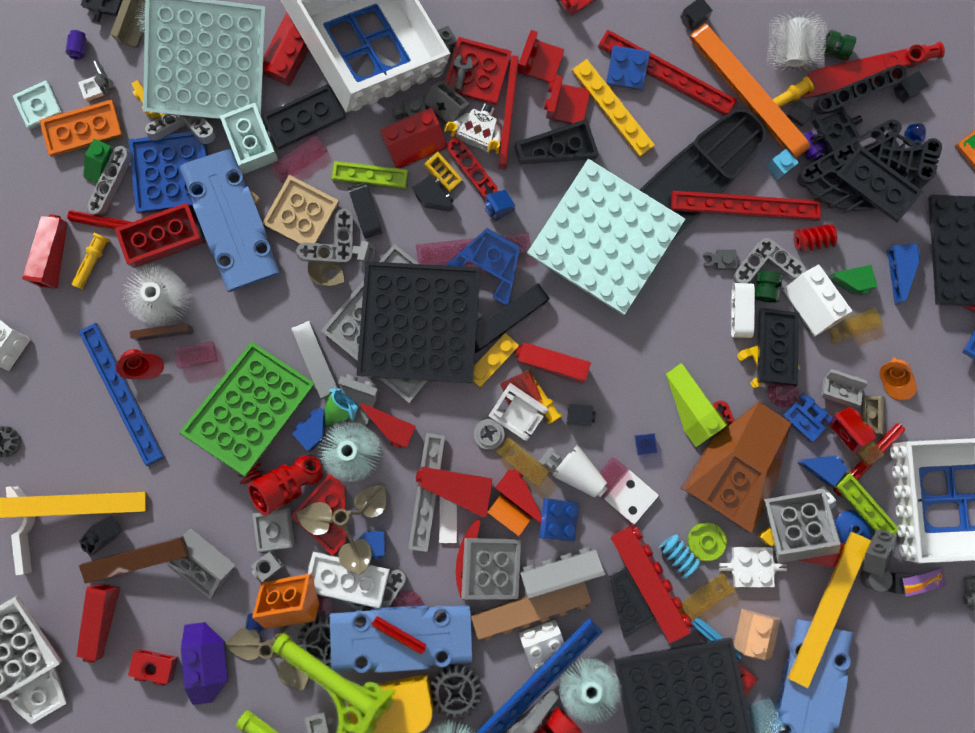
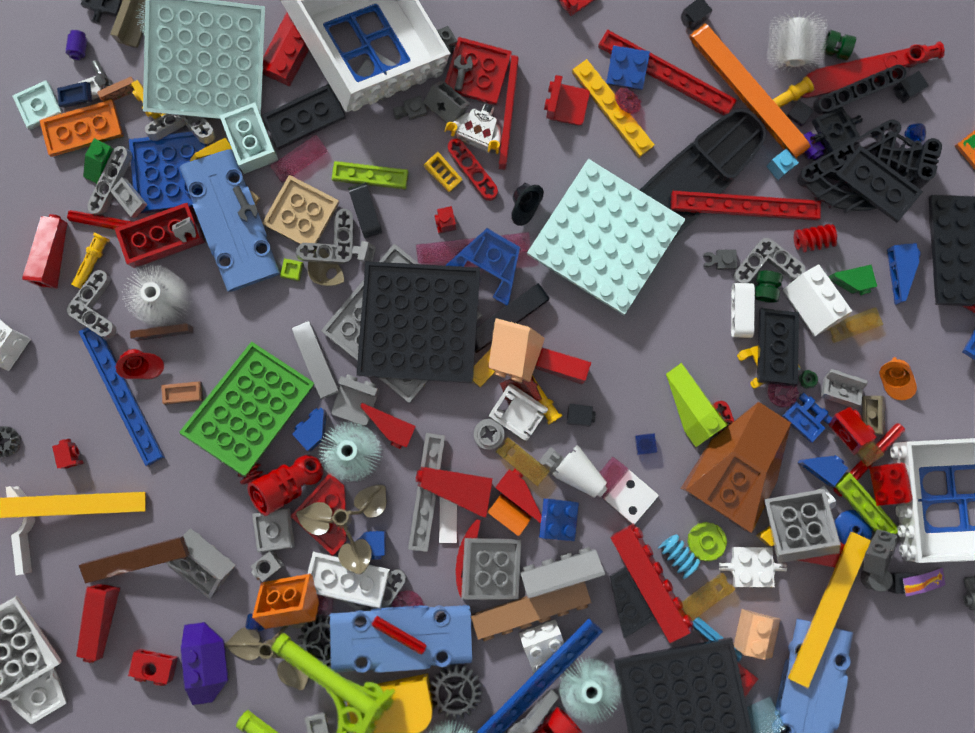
black slope [79,515,122,557] -> none
clear pink plate [175,342,217,368] -> none
hat [324,389,358,427] -> none
red slope [380,107,448,169] -> none
black slope [412,175,454,212] -> none
blue slope [485,190,515,221] -> none
black wedge [514,119,599,164] -> none
red bracket [518,30,564,83] -> none
none -> red brick [52,439,84,469]
none -> dark blue tile [57,81,92,108]
none -> light grey beam [67,270,117,339]
none -> nougat tile [97,77,135,102]
none -> light grey plate [110,178,147,218]
none -> nougat tile [161,381,203,405]
none -> light grey tile [172,217,196,242]
none -> yellow slope [190,138,232,161]
none -> dark grey bar [233,186,258,222]
none -> lime tile [280,258,304,281]
none -> red brick [434,206,457,234]
none -> light nougat slope [489,318,545,383]
none -> black piece [511,183,544,226]
none -> clear pink gear [615,87,641,114]
none -> dark green plate [799,370,818,389]
none -> red bracket [869,463,913,506]

